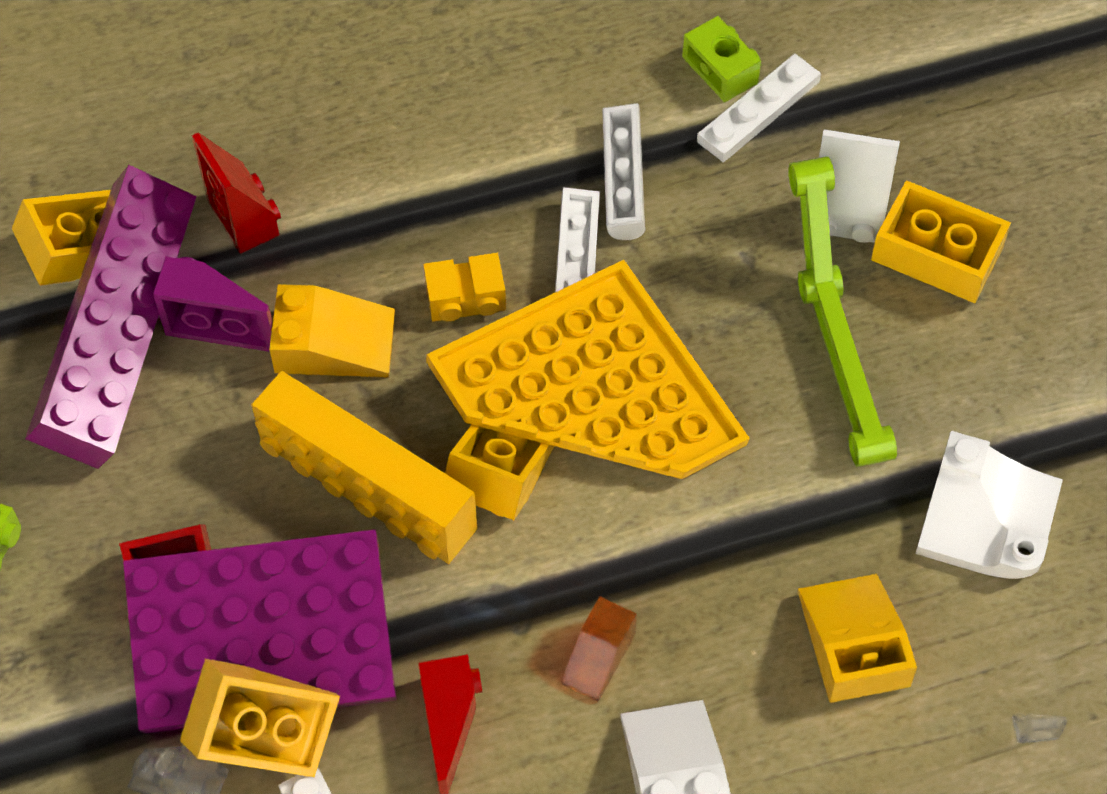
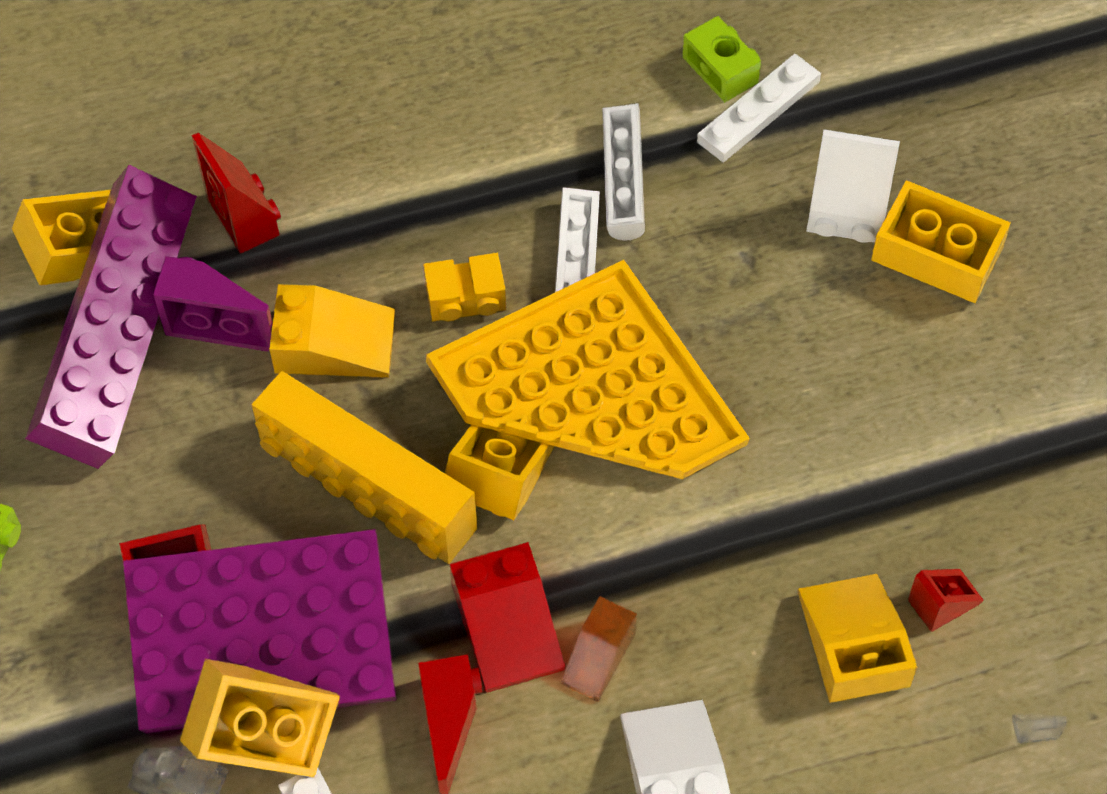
lime piece [788,156,897,467] -> none
white slope [915,431,1063,579] -> none
none -> red slope [449,542,565,693]
none -> red slope [908,569,984,632]

